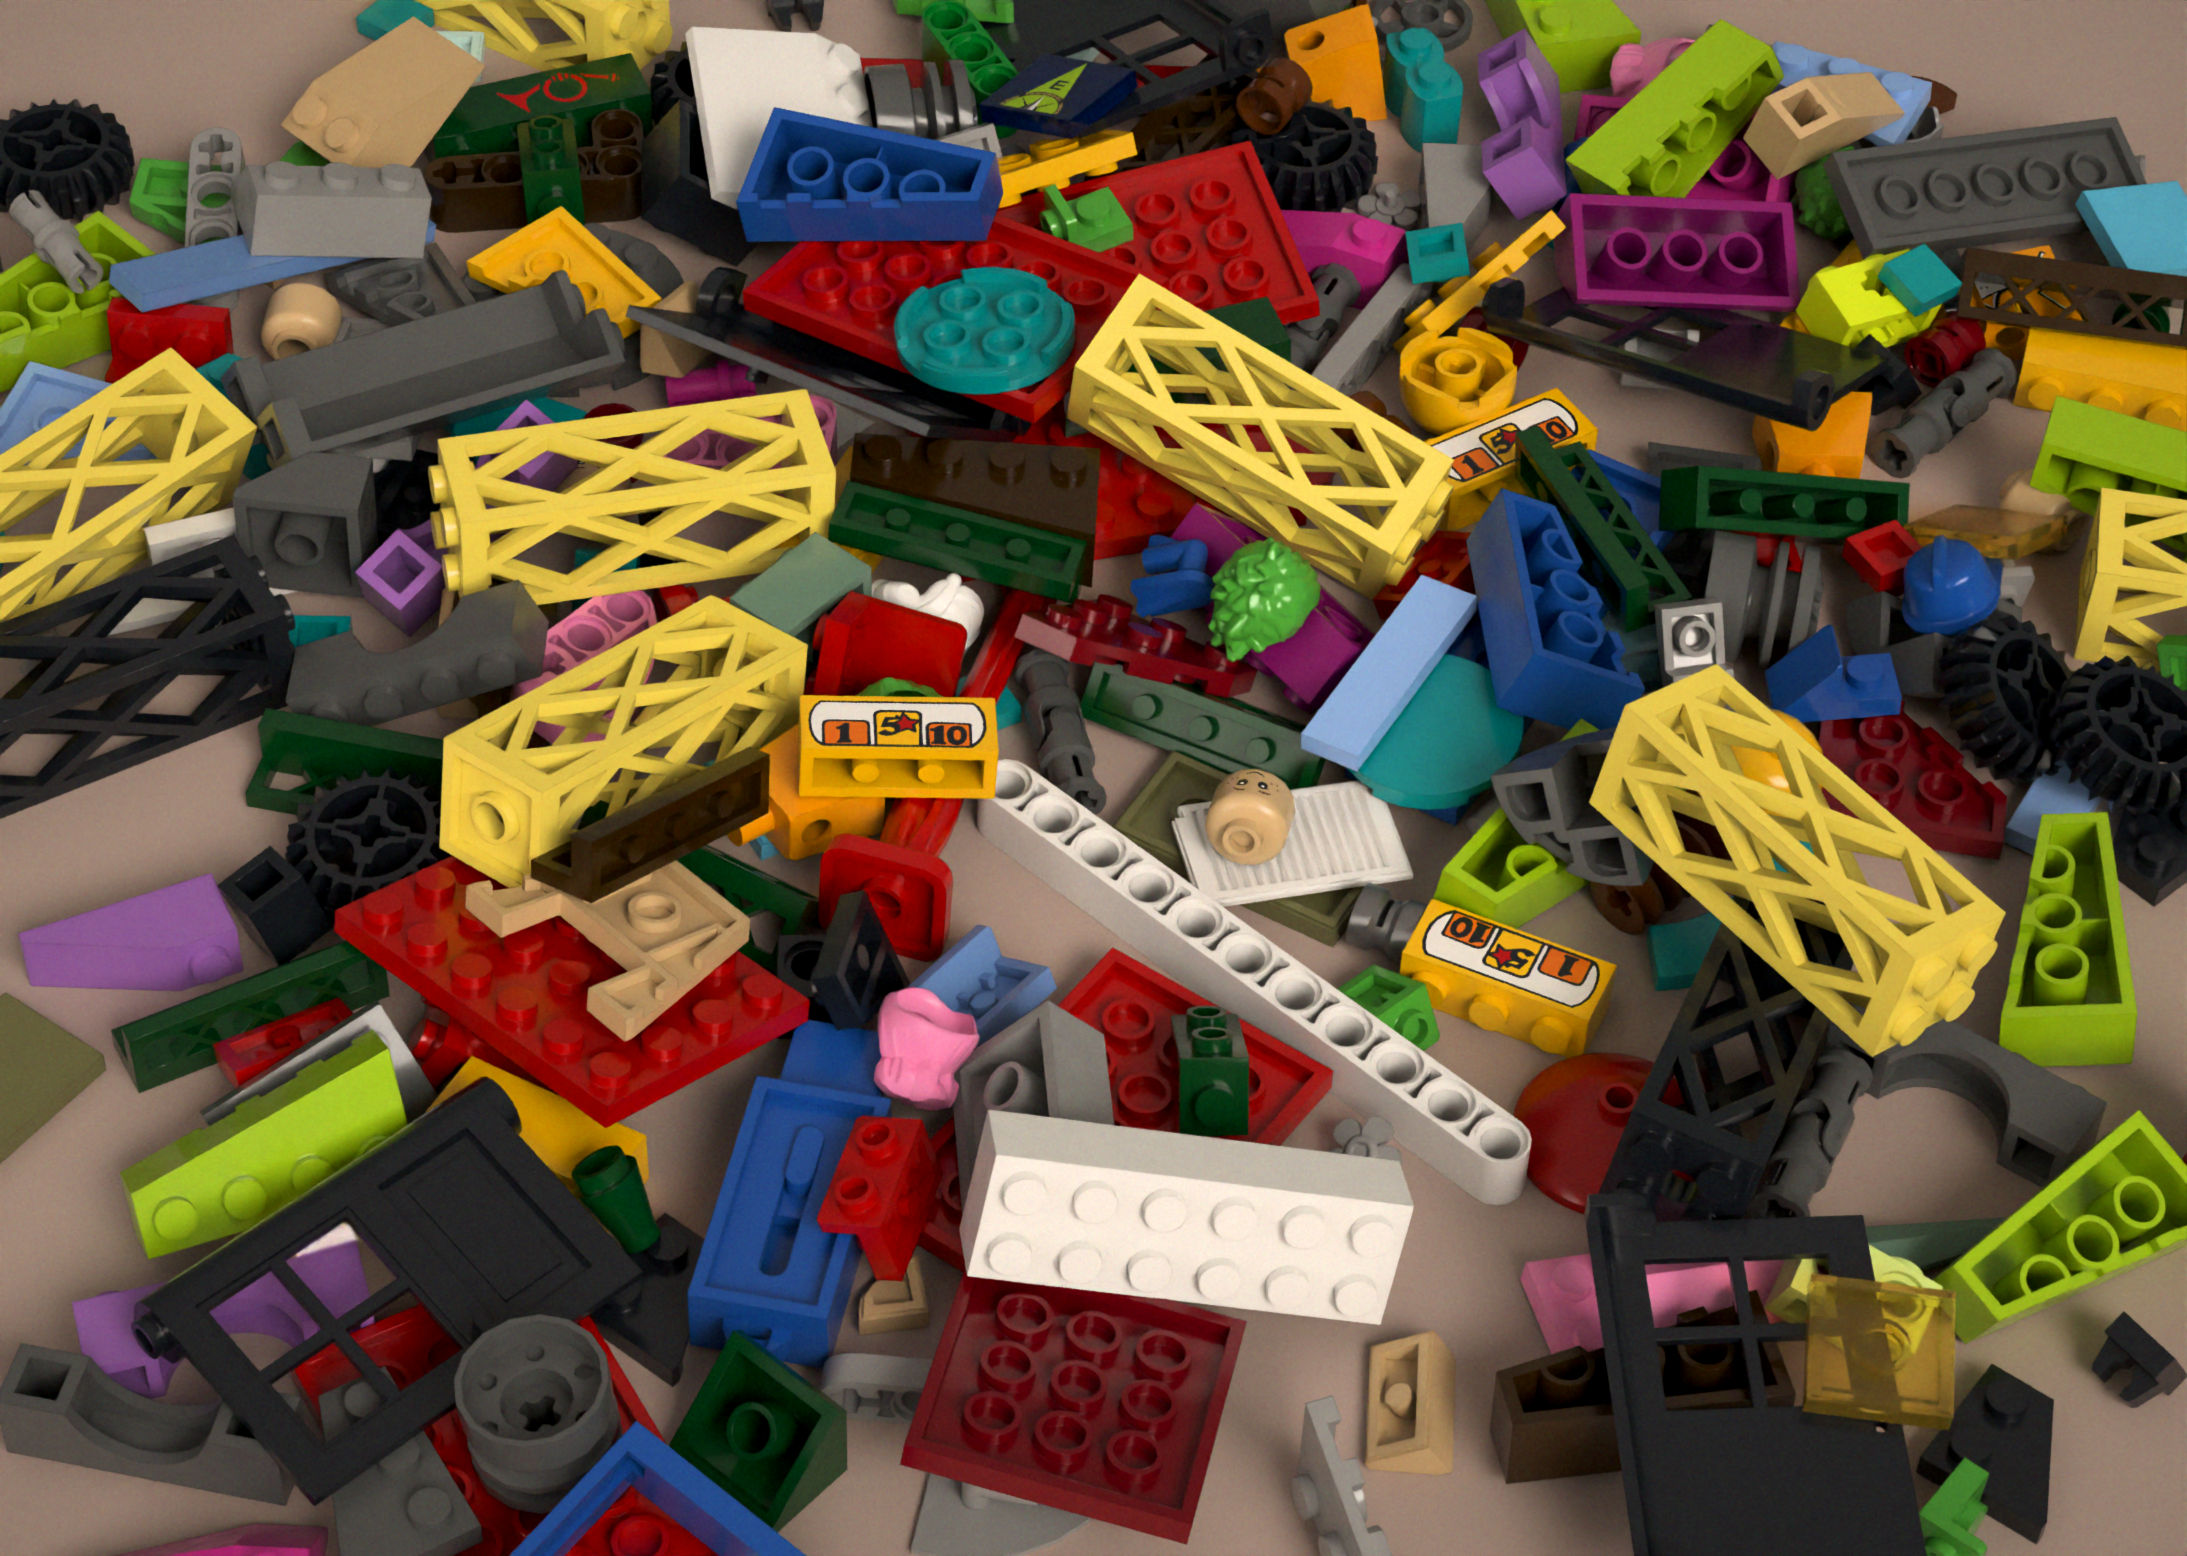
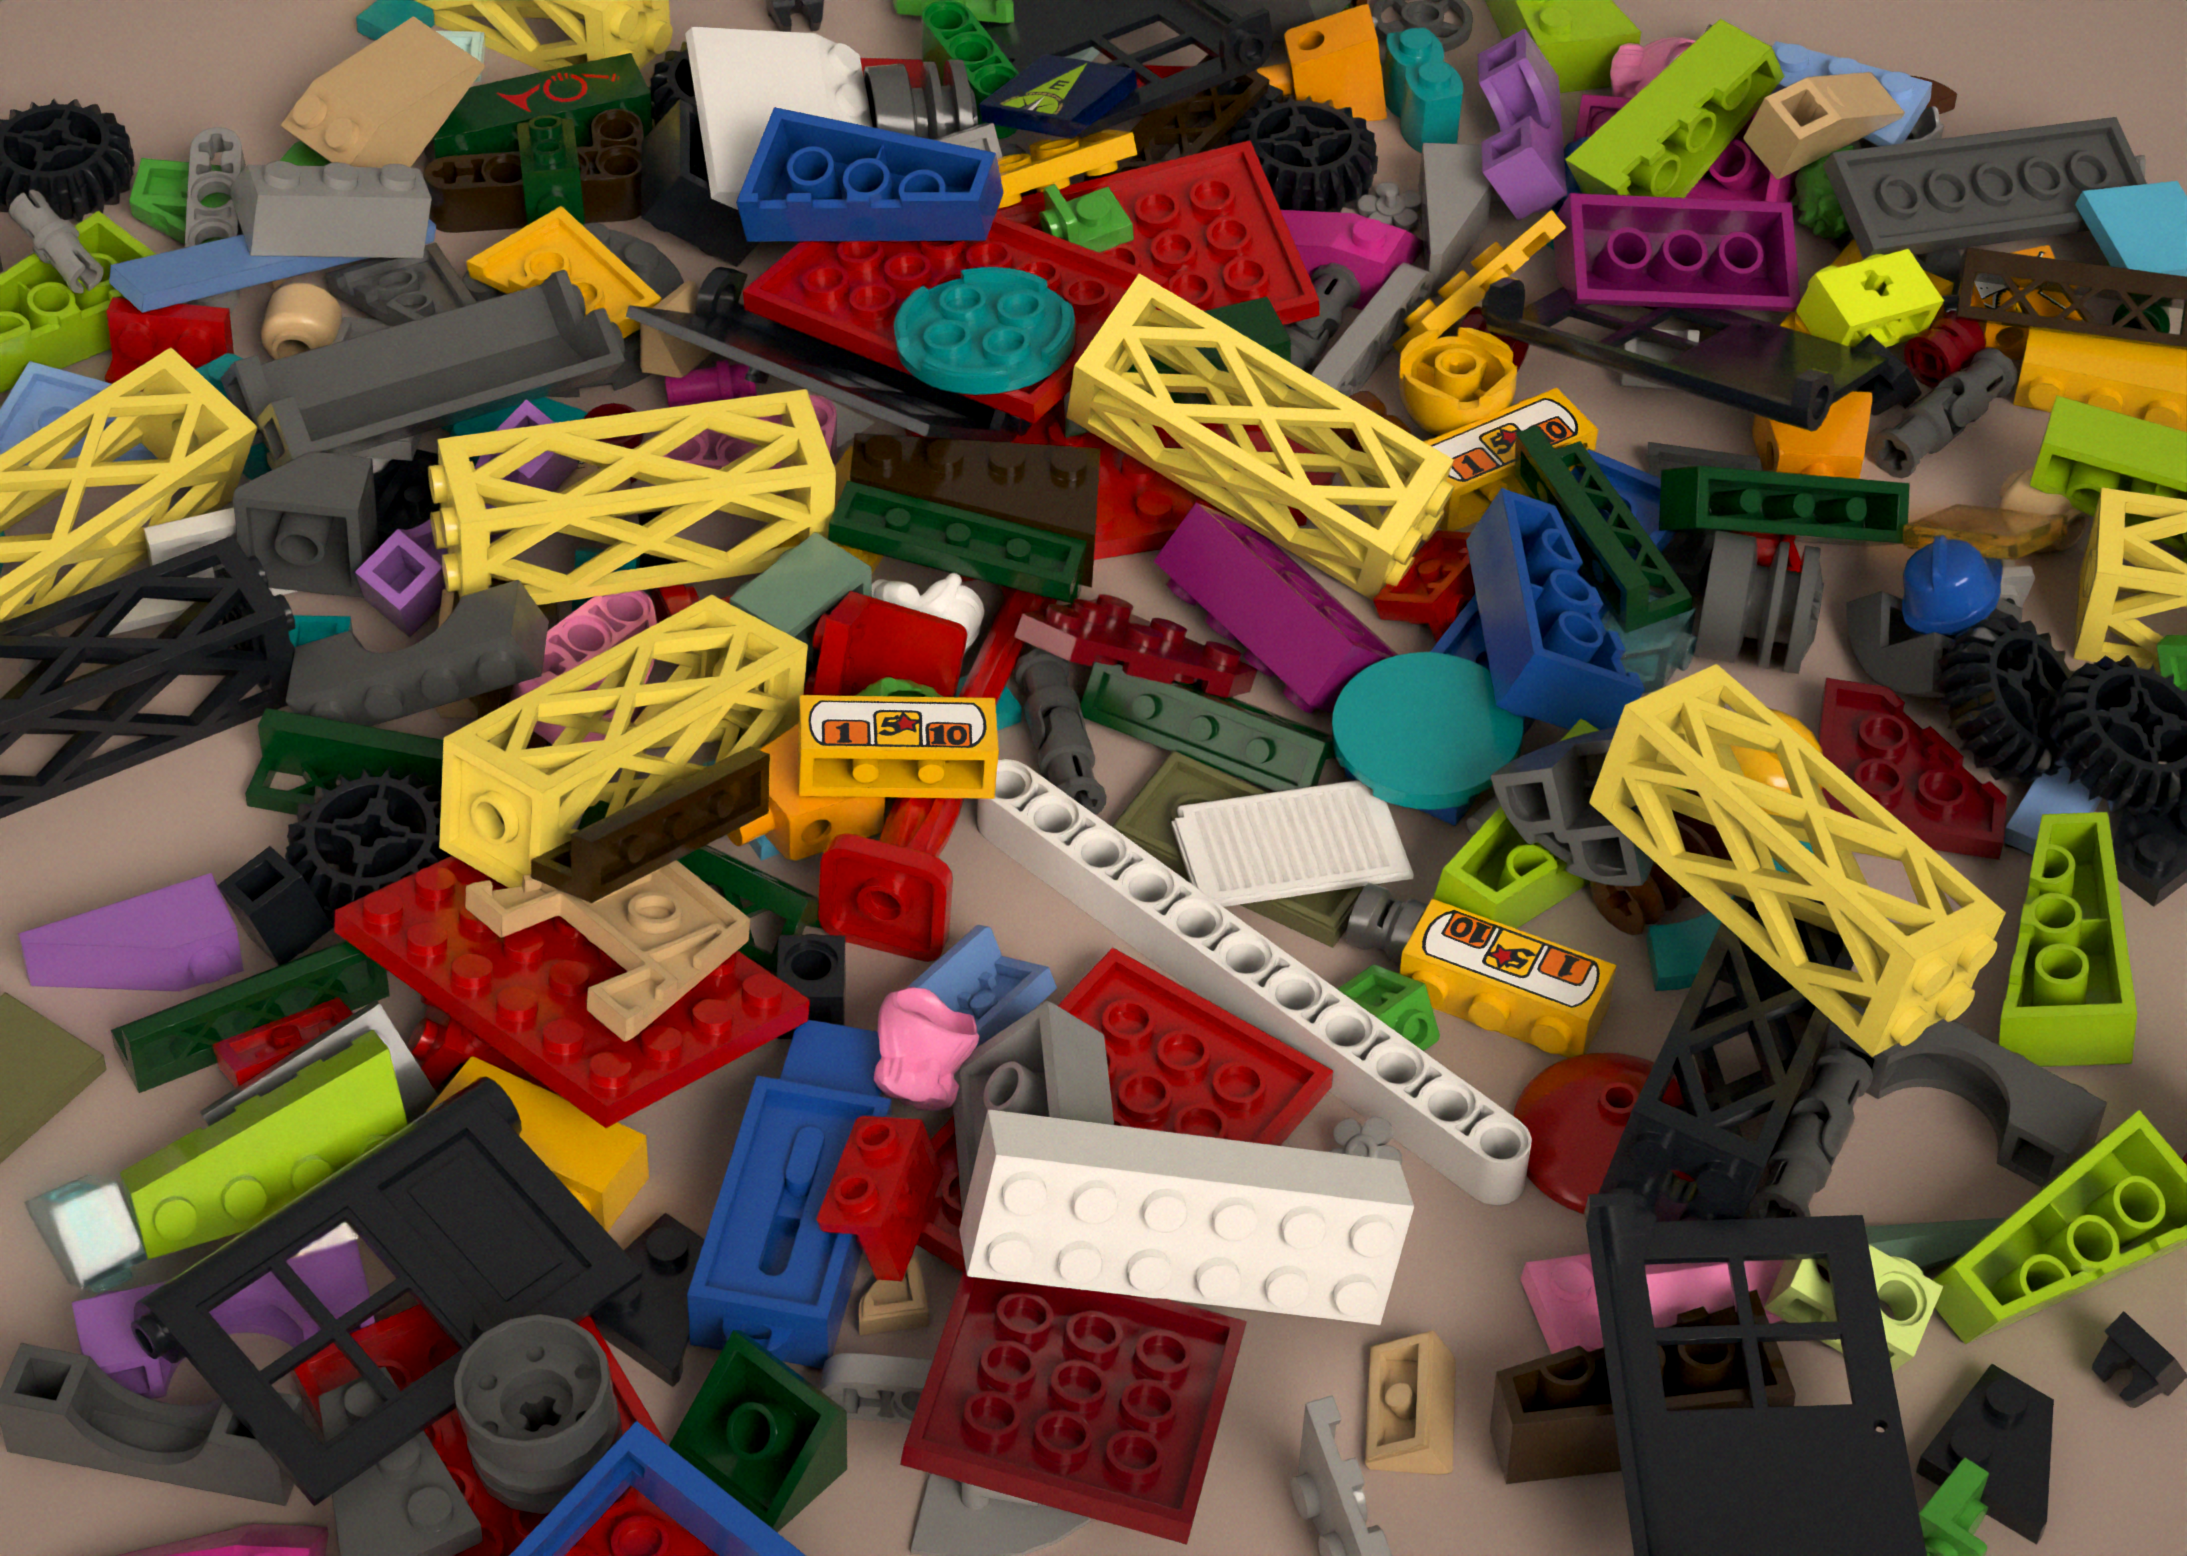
dark green cone [572,1145,661,1254] -> none
black wing [810,890,911,1031] -> none
blue piece [1130,535,1216,618] -> none
dark green bracket [1171,1006,1249,1136] -> none
tan head [1205,769,1296,865] -> none
bright green hair [1208,536,1321,662] -> none
reddish brown wheel [1236,58,1313,135] -> none
light blue tile [1301,575,1477,771] -> none
teal plate [1405,222,1470,284] -> none
light grey slope [1654,597,1736,713] -> none
blue slope [1764,625,1902,722] -> none
clear yellow tile [1802,1273,1956,1430] -> none
red tile [1842,519,1922,597] -> none
teal tile [1877,243,1963,317] -> none
none -> clear light blue slope [24,1174,147,1293]

